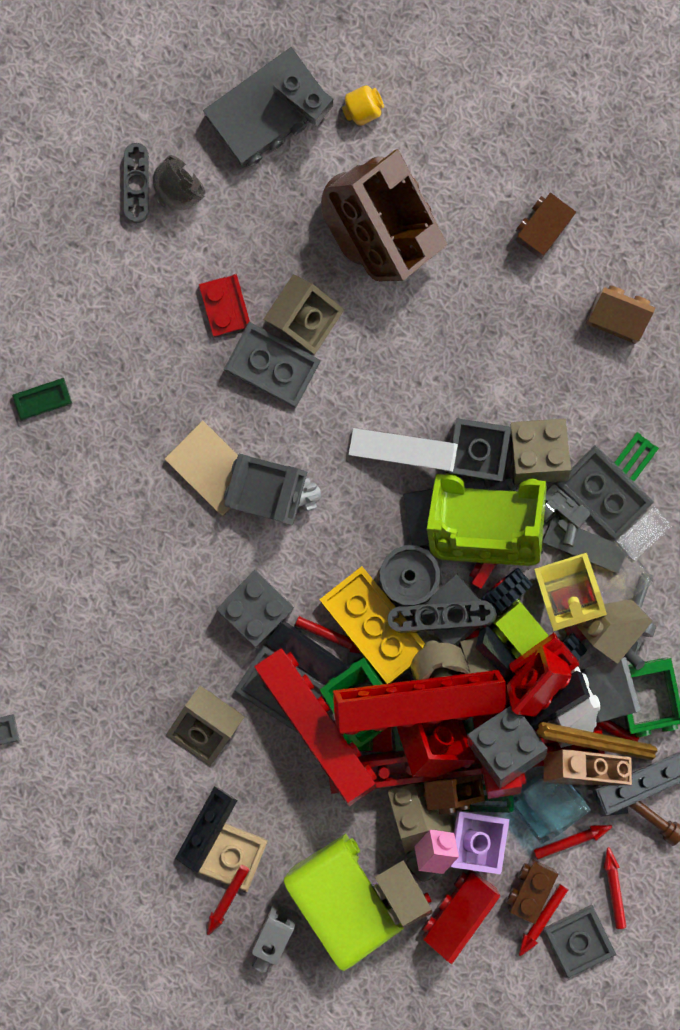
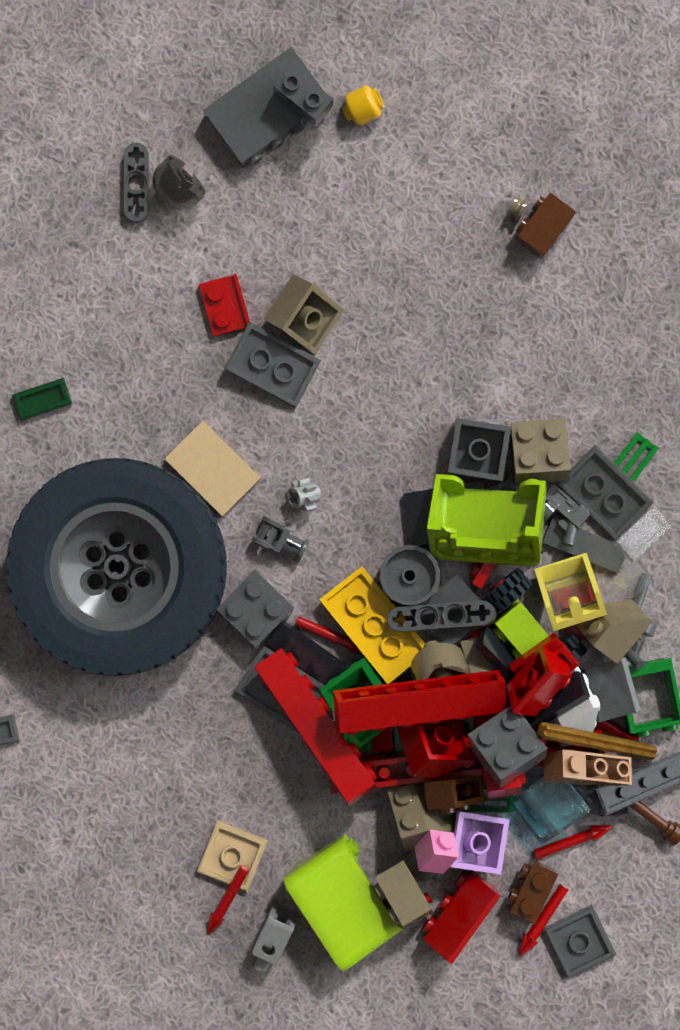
dark tan slope [166,686,245,766] -> none
black tile [175,786,238,873] -> none
dark grey panel [224,453,308,525] -> none
reddish brown brick [321,149,448,282] -> none
white tile [349,428,458,472] -> none
medium nougat slope [586,286,655,344] -> none
red piece [604,847,627,929] -> none
none -> black wheel [6,458,227,676]
none -> dark grey connector [251,516,310,563]
none -> dark tan bush [506,194,529,222]

